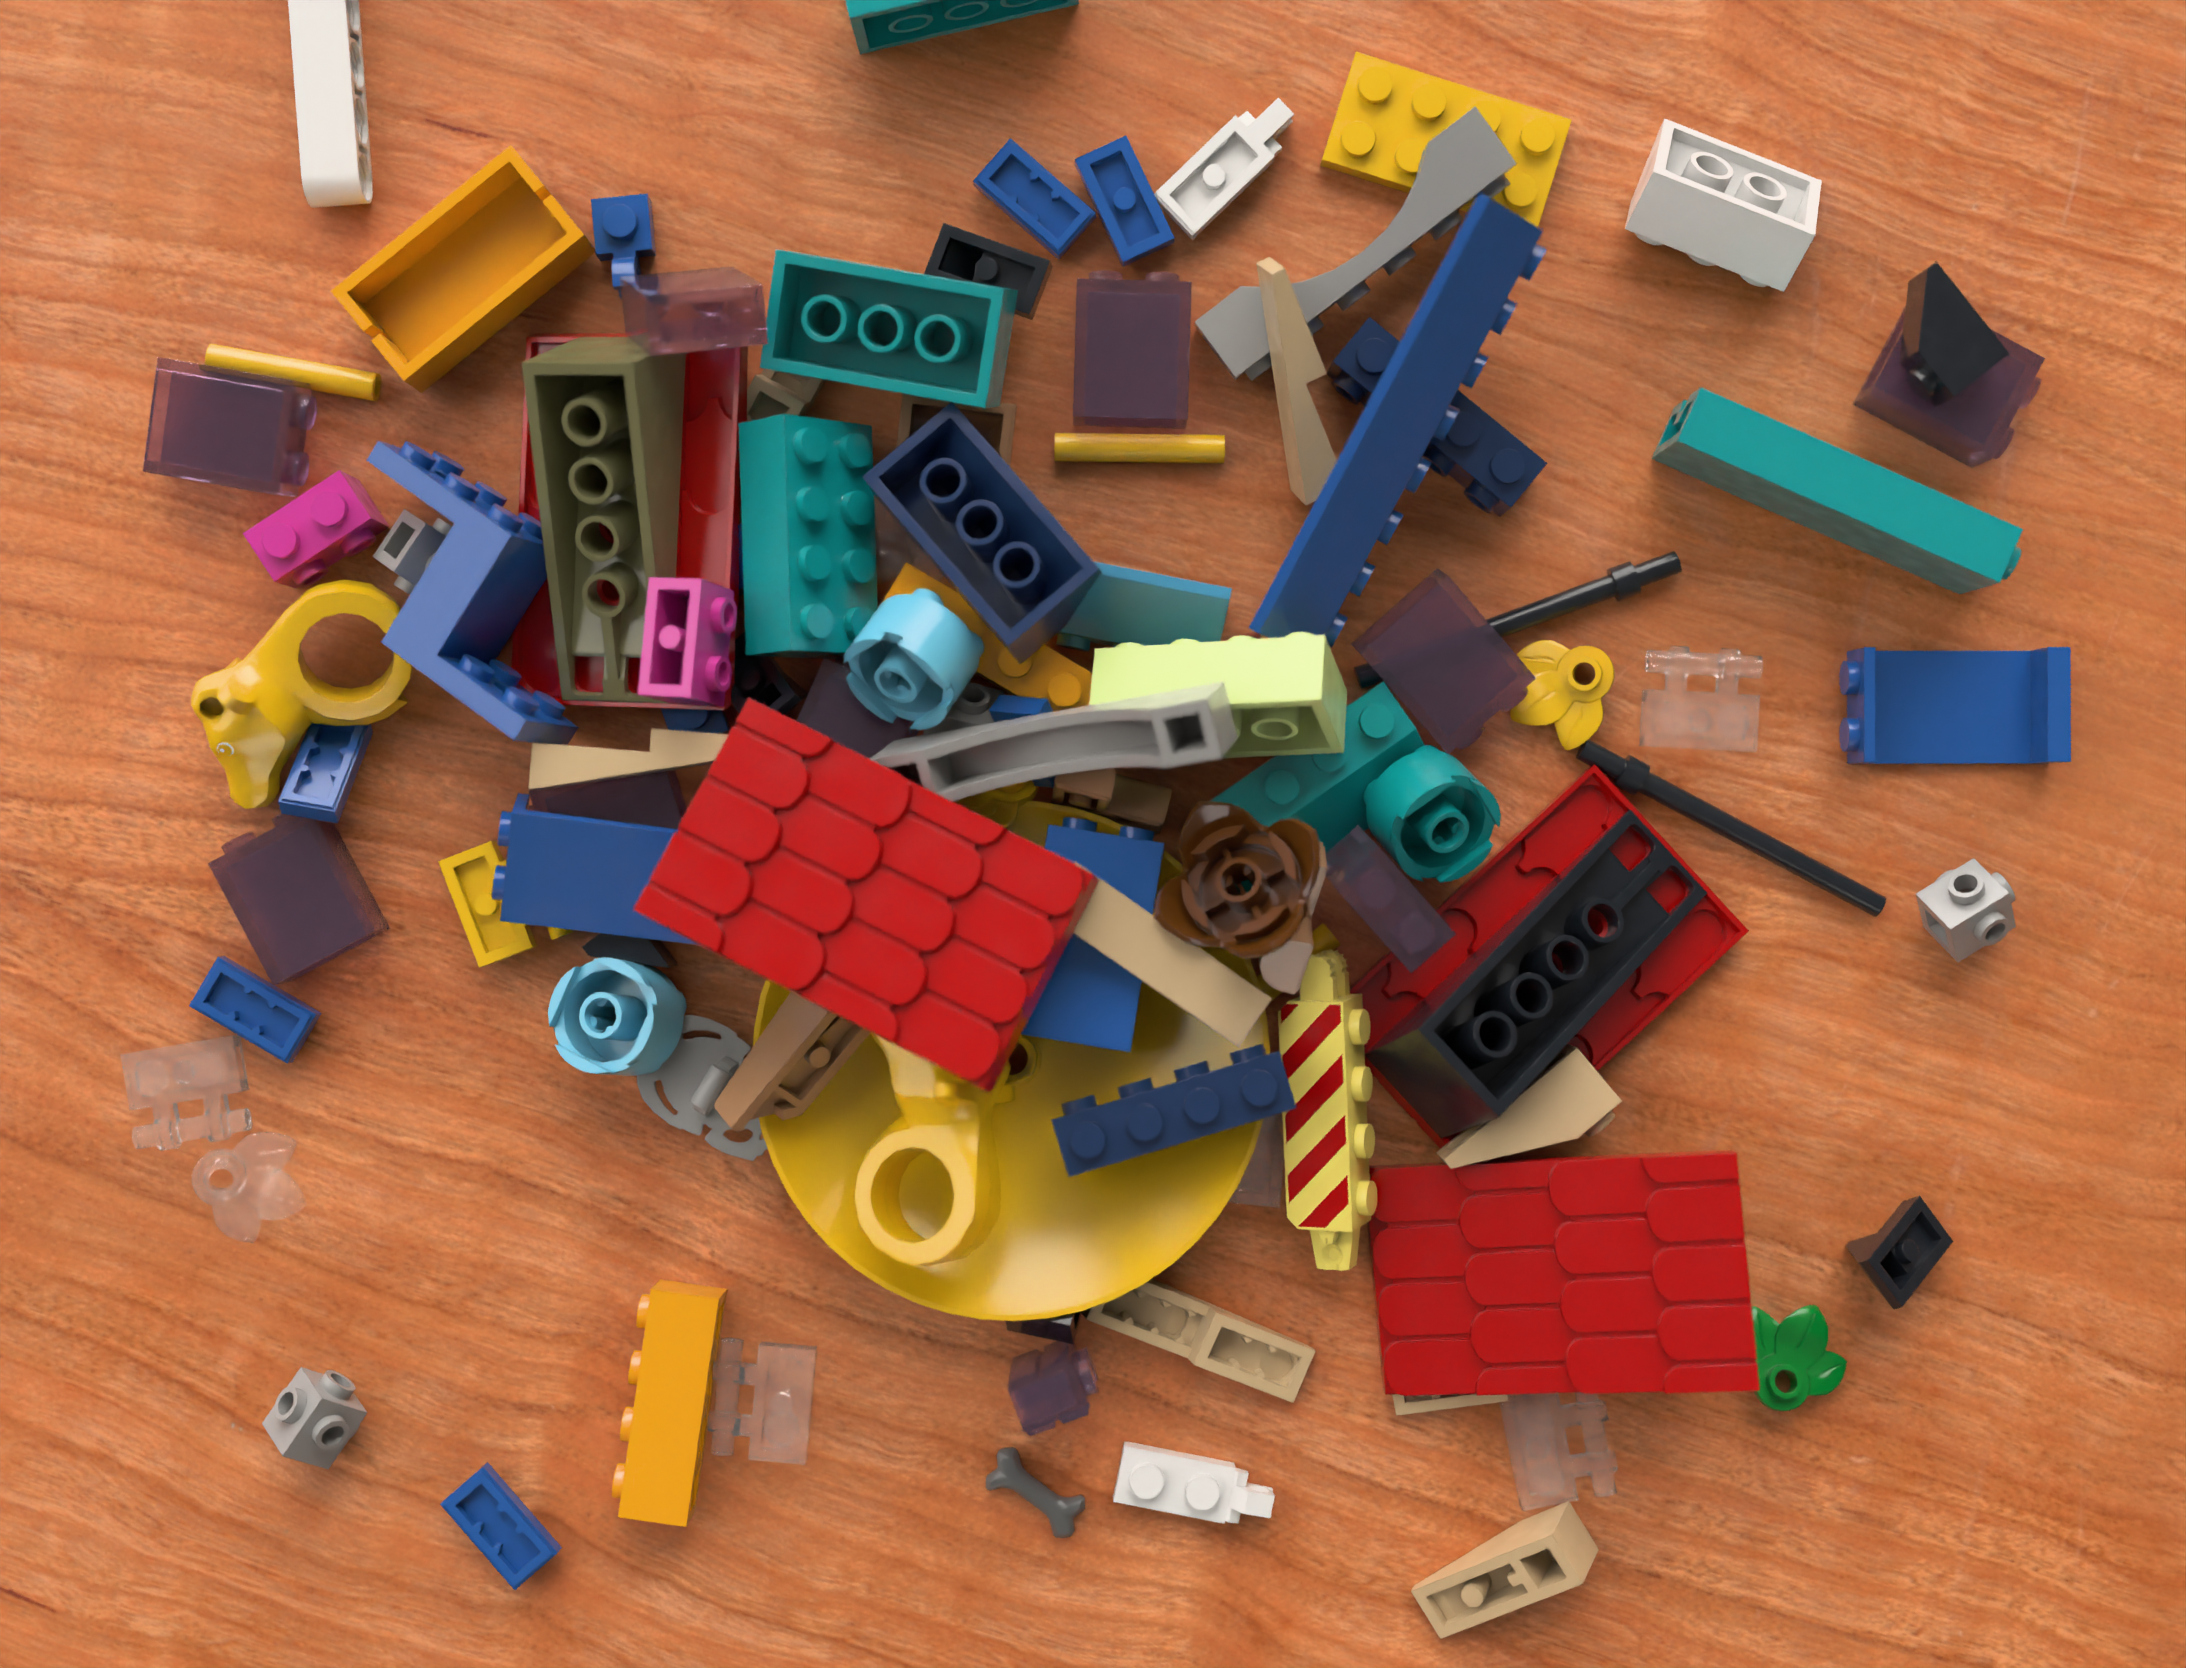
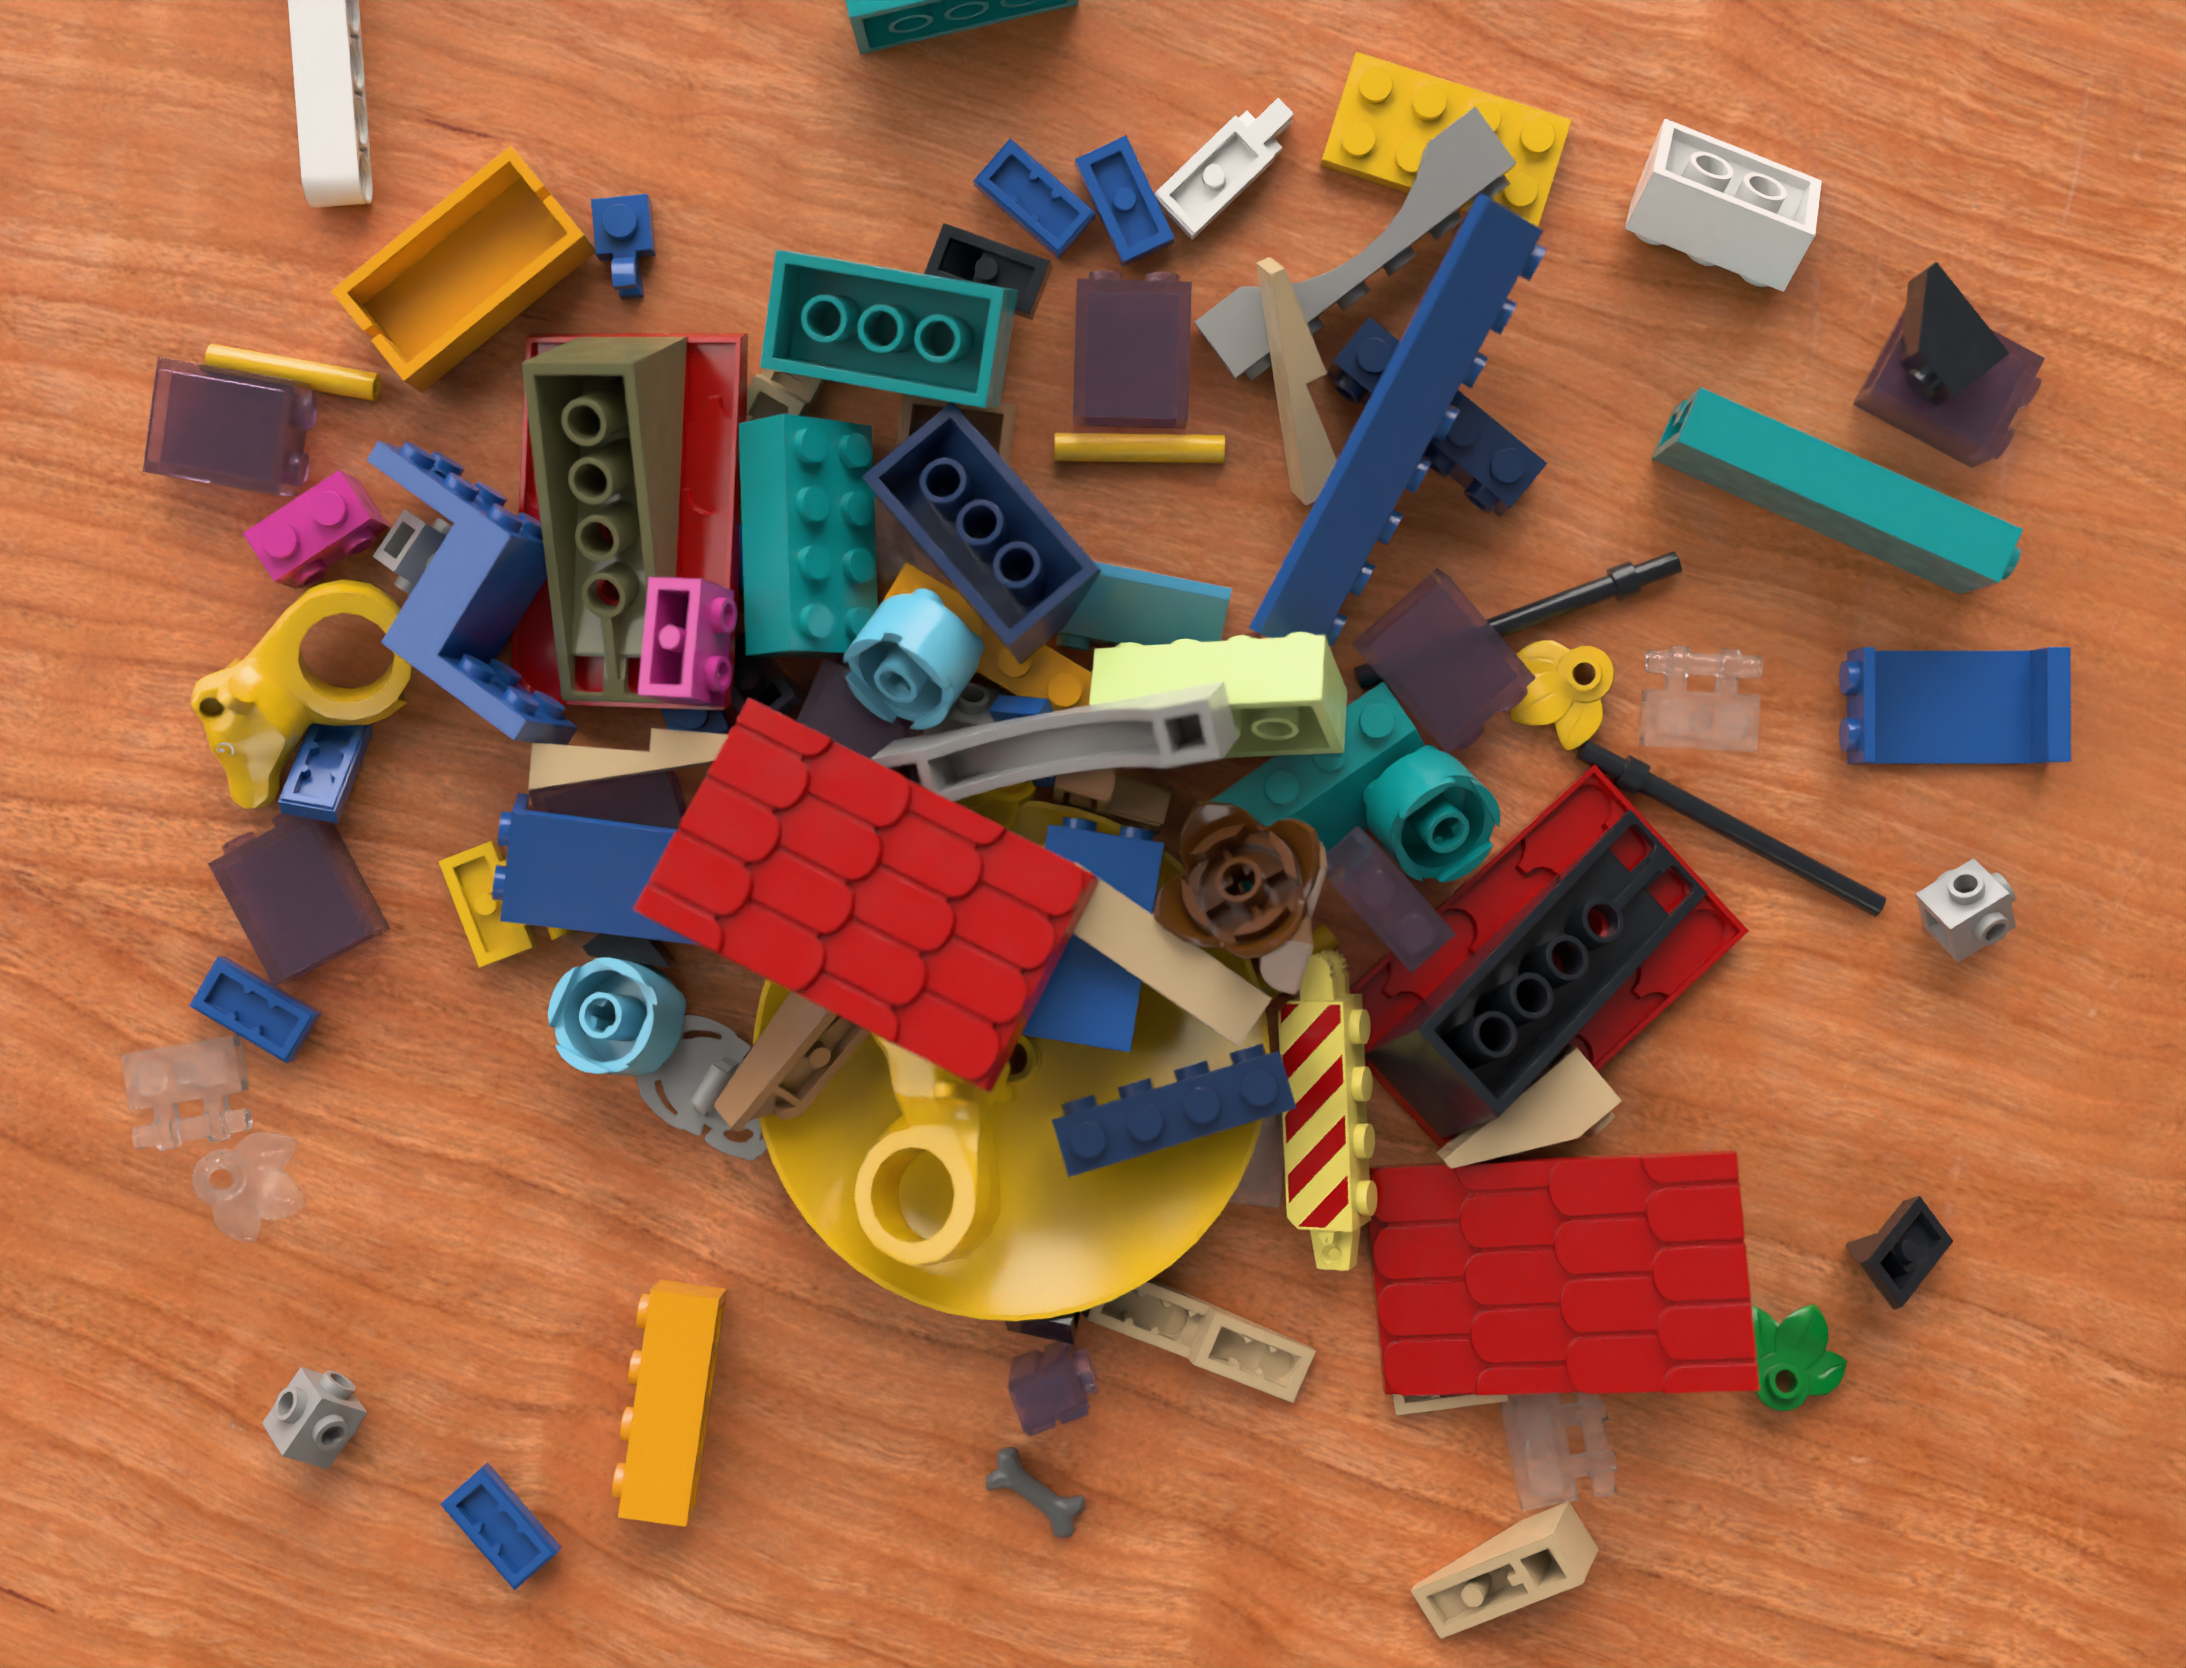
brick [620,266,768,356] -> none
clear plate [707,1338,818,1465] -> none
white hinge [1113,1441,1275,1524] -> none

